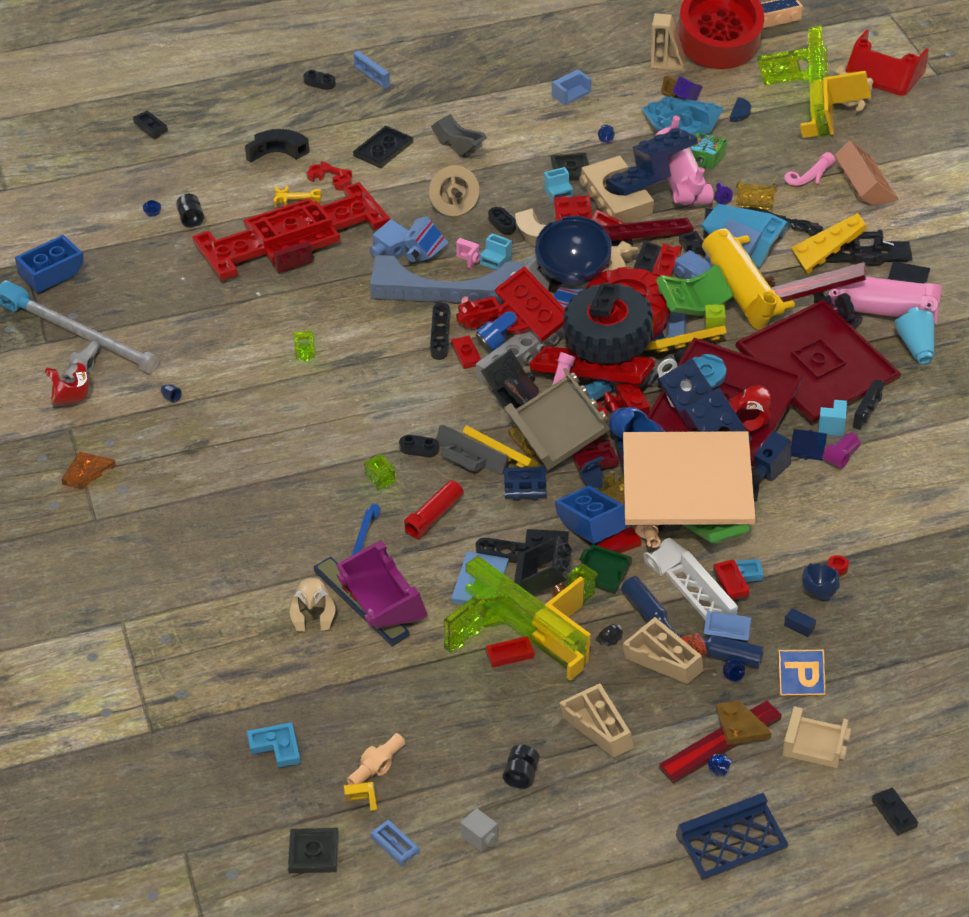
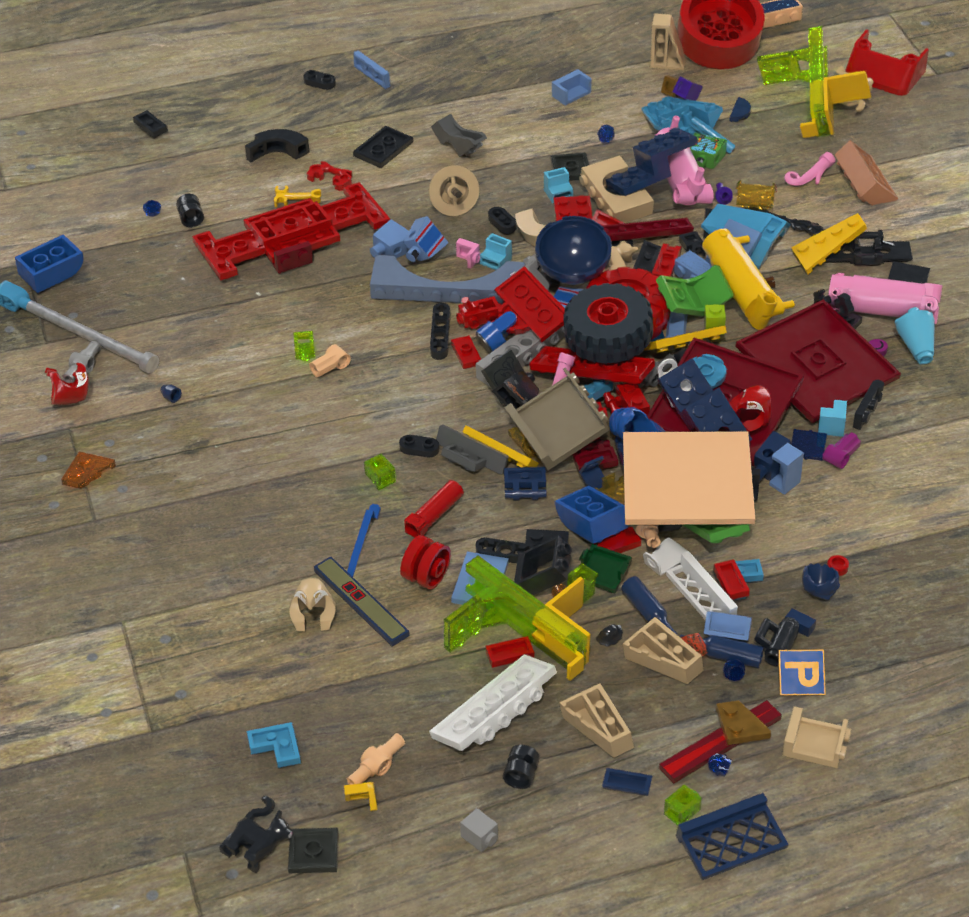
magenta windscreen [336,540,428,629] -> none
medium blue tile [370,820,420,866] -> none
black plate [590,283,620,318] -> none
tile [771,262,866,302] -> none
black plate [872,787,918,836] -> none
none -> black animal [219,796,293,873]
none -> light nougat piece [309,344,351,377]
none -> red wheel [400,535,451,590]
none -> white plate [429,654,557,751]
none -> dark blue tile [602,768,652,796]
none -> clear neon green brick [664,784,702,825]
none -> dark azure axle [689,116,735,154]
none -> black piece [754,617,799,666]
none -> medium blue panel [769,443,804,495]
none -> magenta tile [869,339,888,356]

